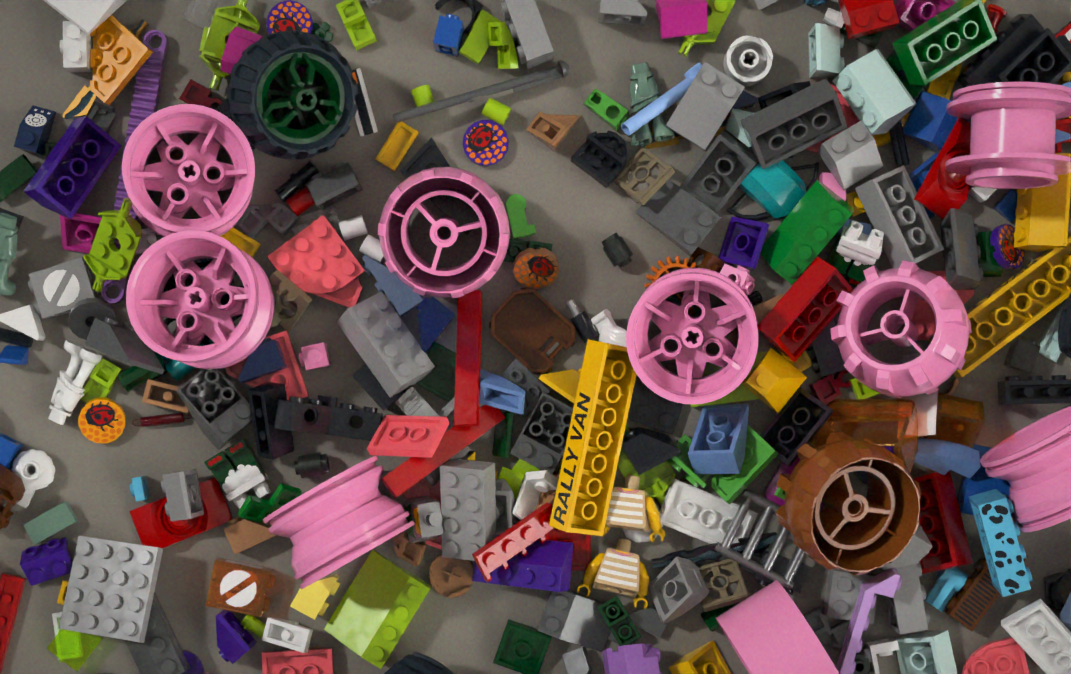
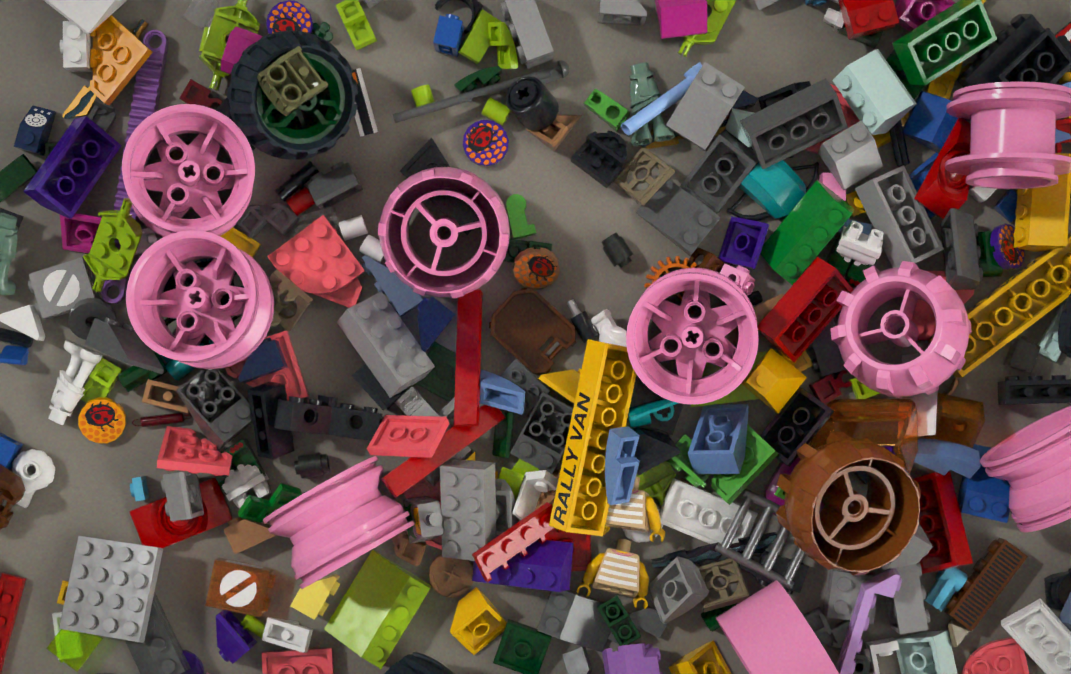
dark purple bracket [20,537,73,586] -> none
sand green slope [23,501,78,545] -> none
bright pink brick [299,342,332,371] -> none
yellow tile [375,121,419,172] -> none
white brick [723,35,773,87] -> none
light aqua slope [808,23,845,78] -> none
medium azure brick [969,489,1033,597] -> none
red bush [987,4,1007,35] -> none
none -> coral plate [157,426,232,476]
none -> olive slope [257,46,328,116]
none -> yellow slope [450,587,507,655]
none -> dark green slope [454,66,502,94]
none -> black piece [506,76,559,131]
none -> medium blue slope [605,426,640,505]
none -> teal panel [628,399,678,428]
none -> dark tan slope [948,619,969,647]

